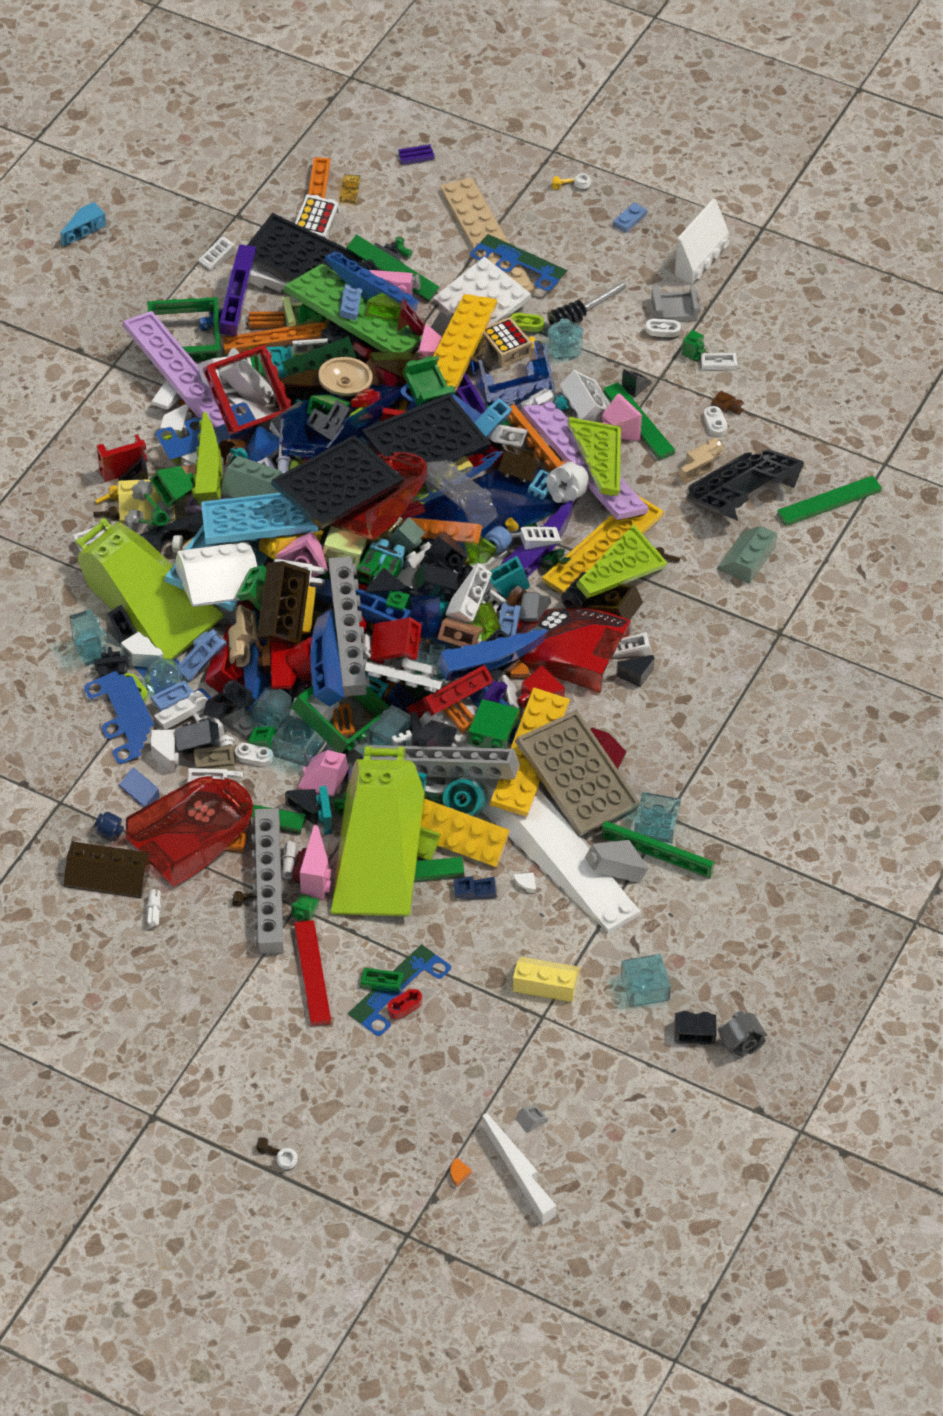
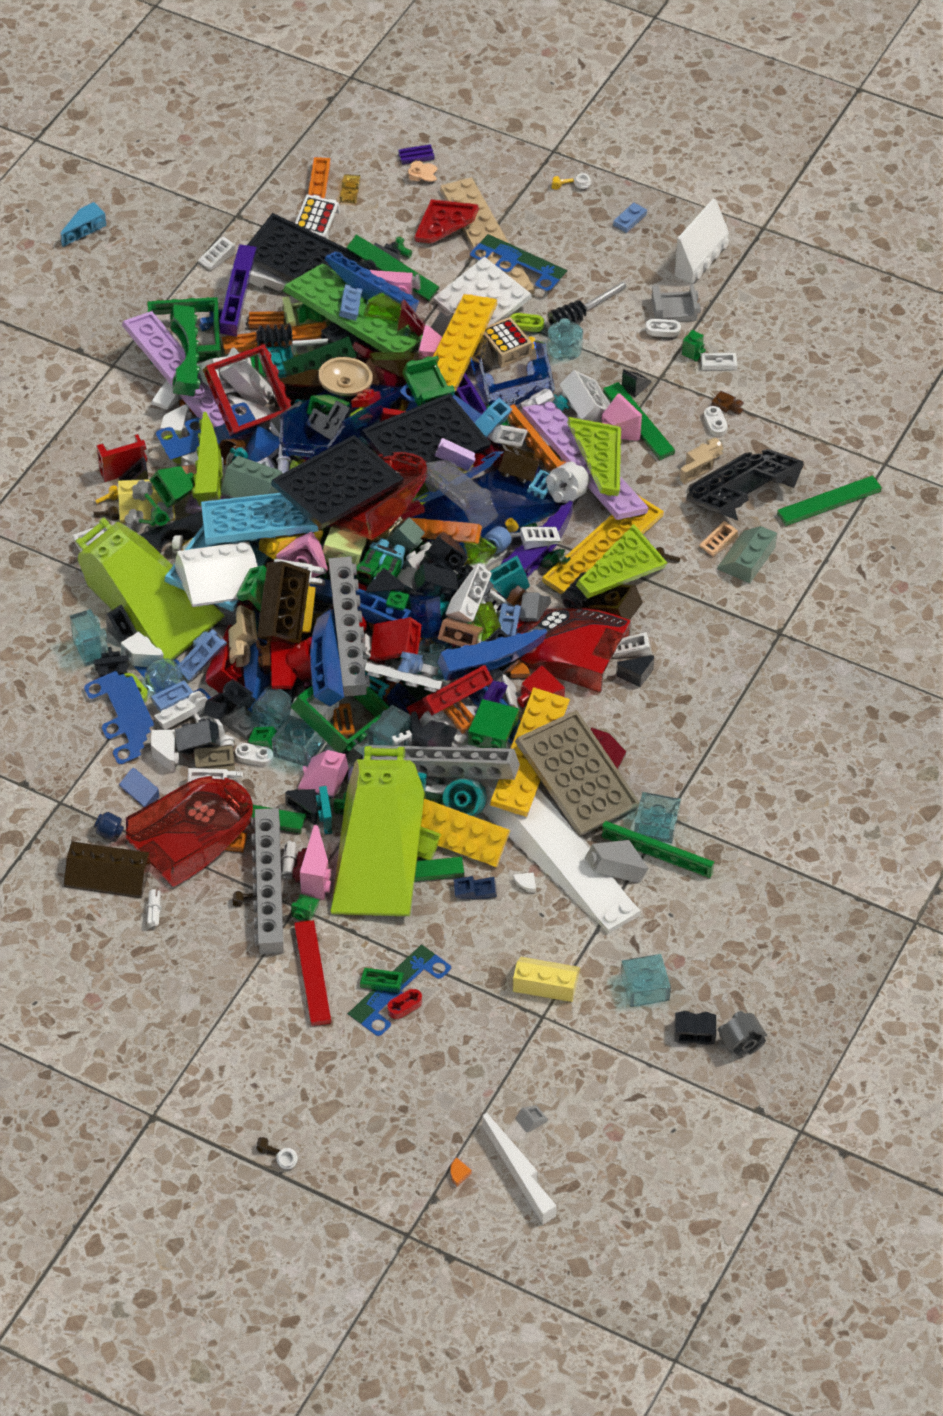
none -> green arch [170,304,200,397]
none -> black piece [256,323,293,347]
none -> medium blue plate [397,651,423,674]
none -> light nougat plate [408,161,438,182]
none -> red plate [414,199,479,244]
none -> lavender panel [435,438,475,471]
none -> light nougat slope [699,521,739,557]

